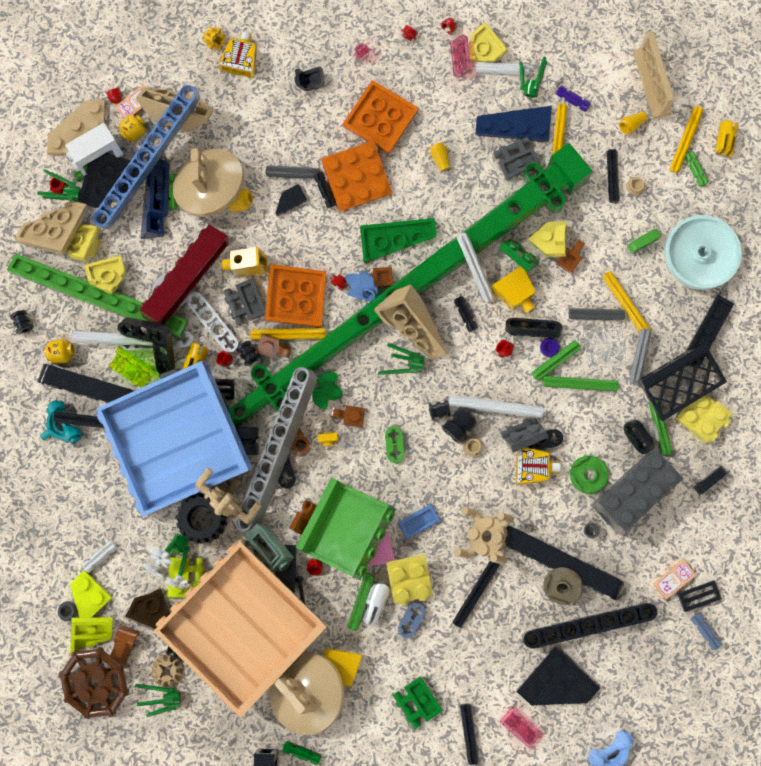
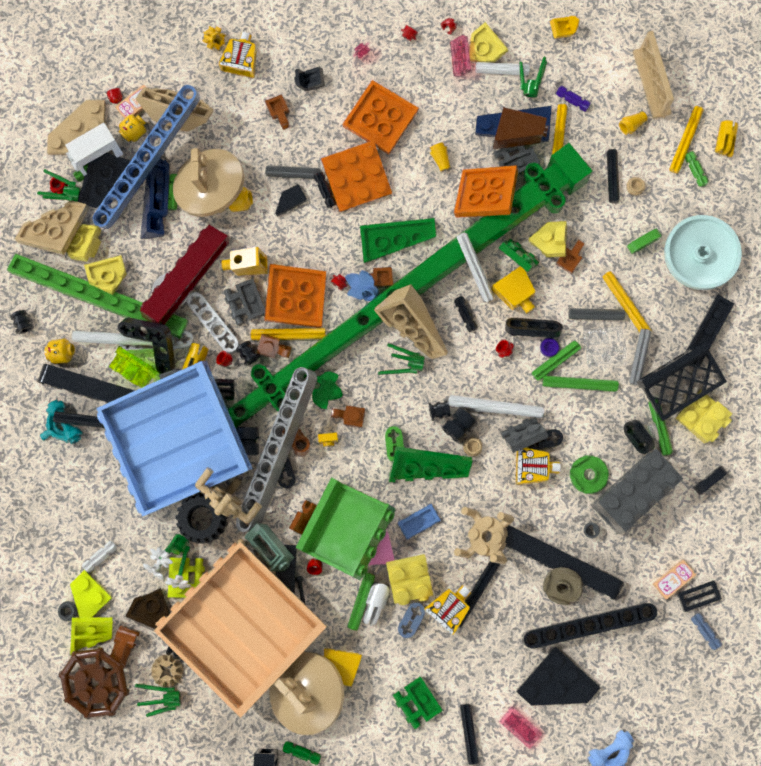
none -> dark orange plate [265,94,290,130]
none -> green wing [388,446,473,482]
none -> torso [424,585,471,635]
none -> orange plate [454,165,518,218]
none -> reddish brown slope [493,107,549,149]
none -> yellow plate [550,16,580,39]

